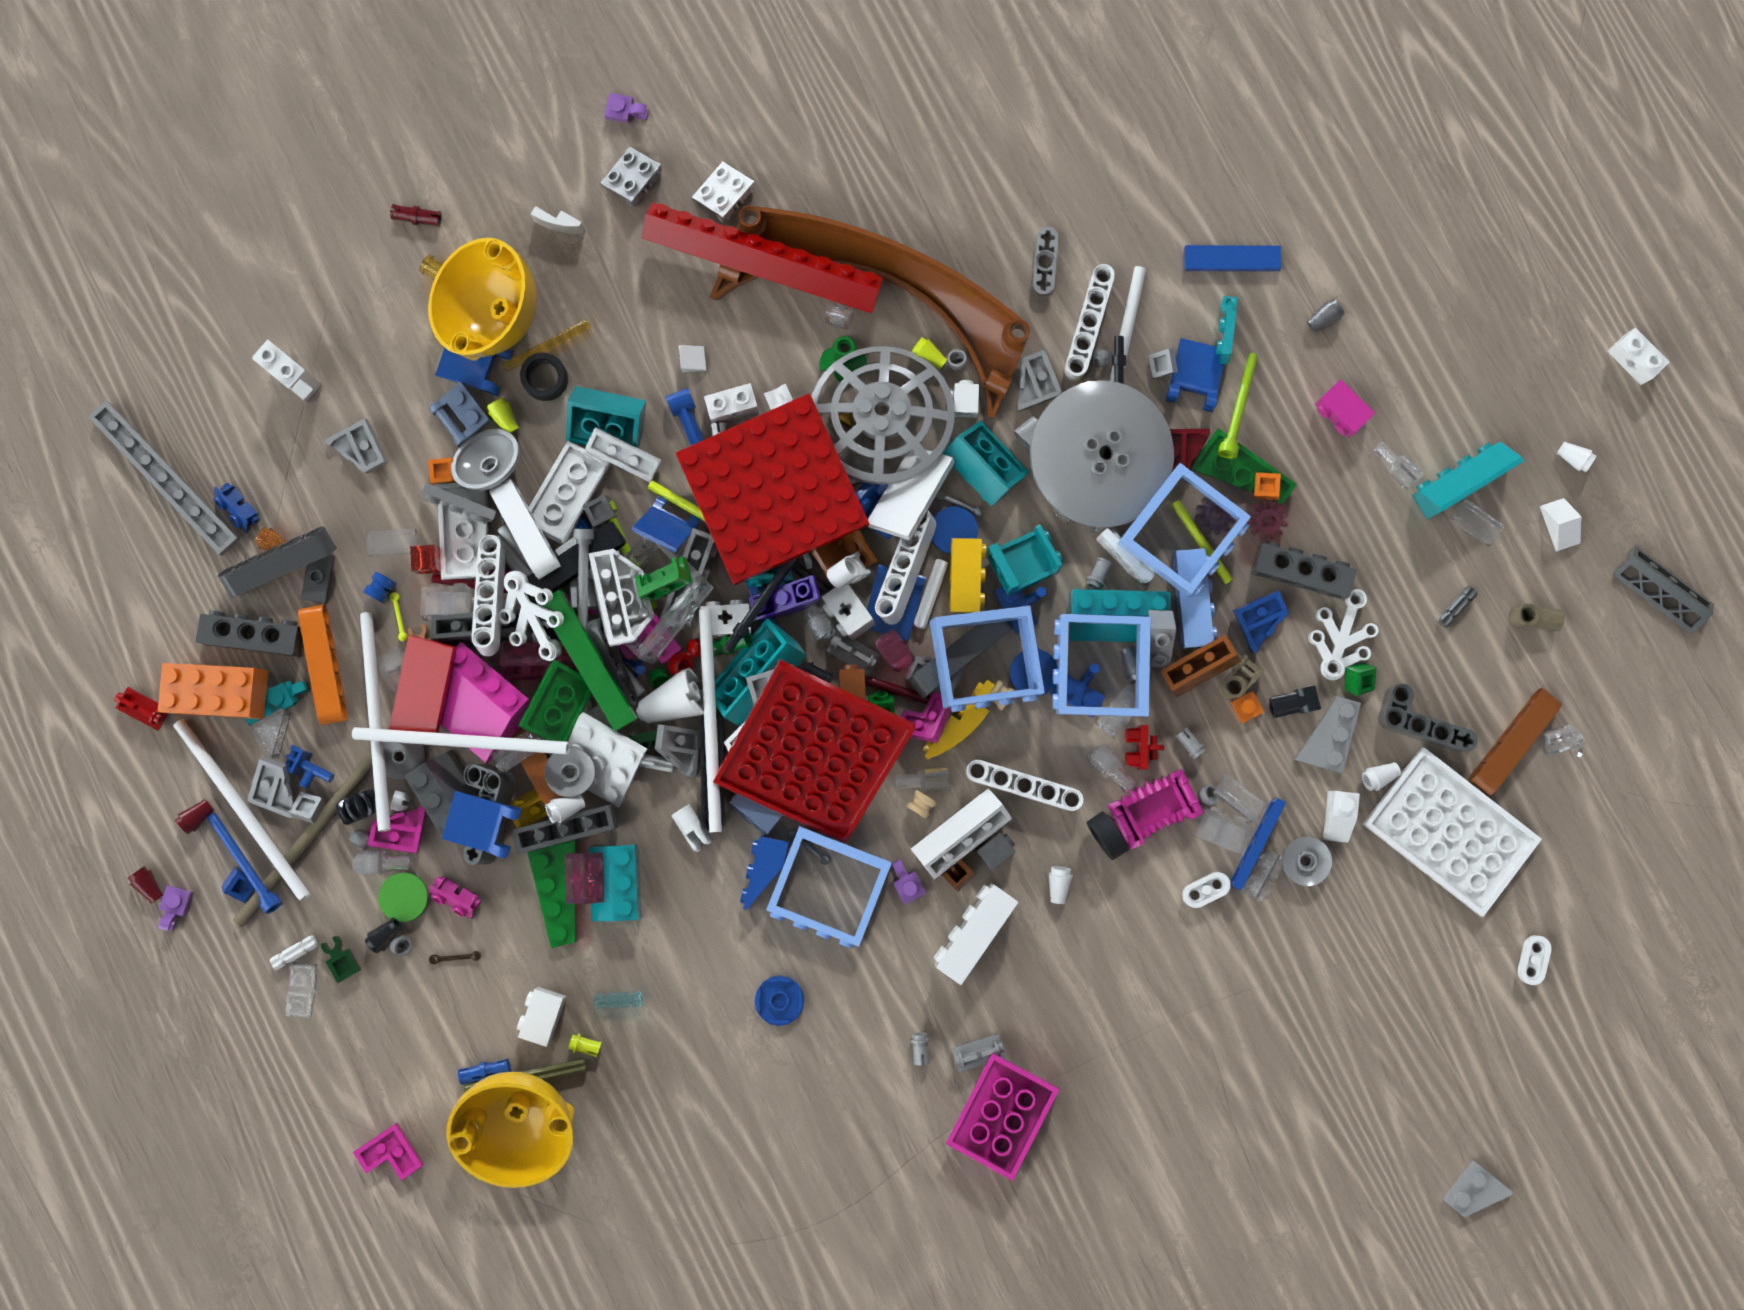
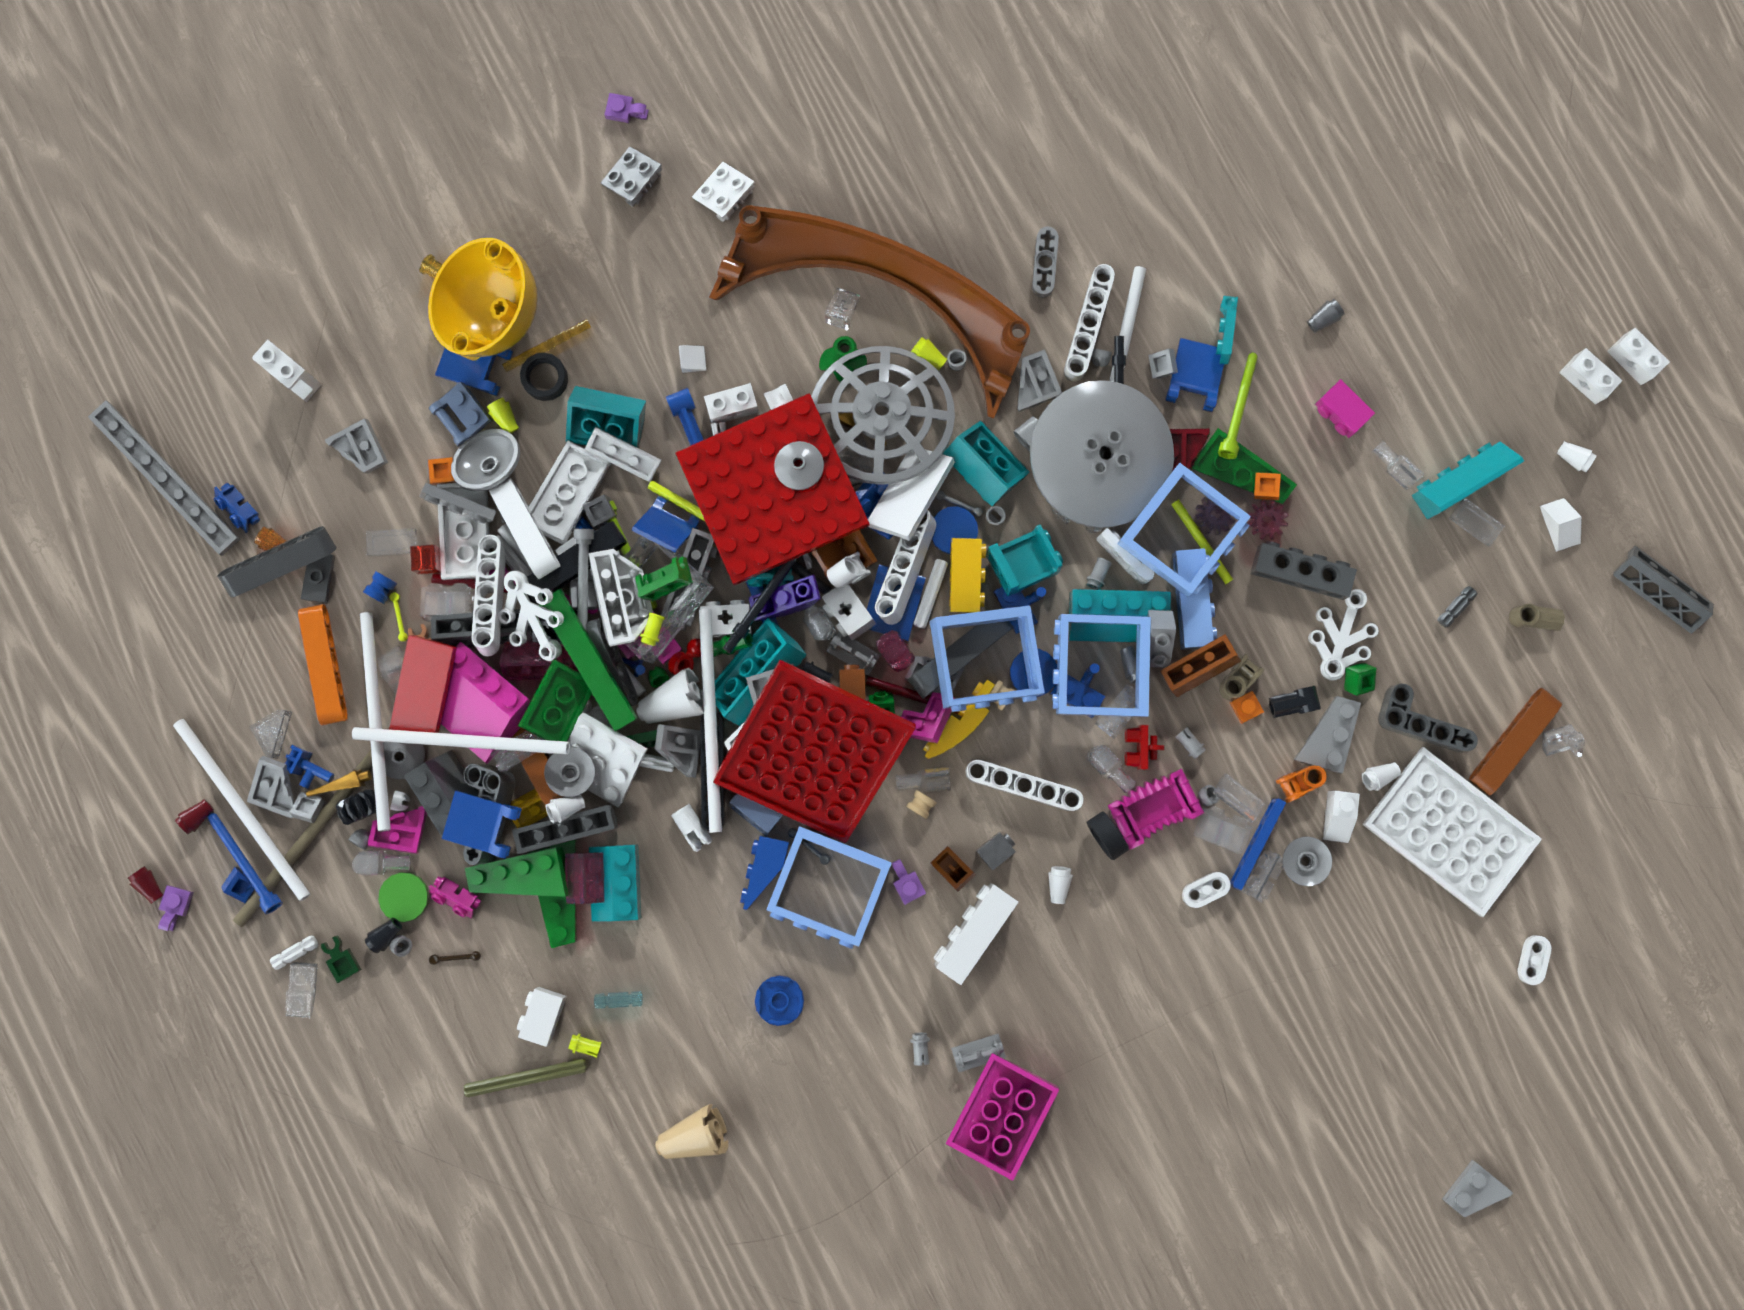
red hinge [114,687,168,731] -> none
orange brick [158,663,269,719] -> none
dark grey brick [195,610,303,657] -> none
teal hinge [245,681,310,726] -> none
dark pink plate [353,1122,424,1180] -> none
dark red pin [390,204,442,227] -> none
yellow piece [446,1072,575,1188] -> none
blue pin [458,1059,511,1085] -> none
white slope [531,206,585,234] -> none
red brick [641,202,883,314] -> none
white brick [911,788,1012,880] -> none
white brick [950,380,979,418] -> none
blue tile [1184,245,1281,271] -> none
blue wing [1233,590,1289,653] -> none
none -> pearl gold piece [306,769,372,797]
none -> green wing [465,847,569,897]
none -> neon yellow pin [640,613,665,646]
none -> tan cone [655,1104,728,1159]
none -> light grey dish [774,441,824,490]
none -> light grey hinge [986,506,1006,525]
none -> orange piece [1275,765,1327,803]
none -> white brick [1559,348,1623,404]

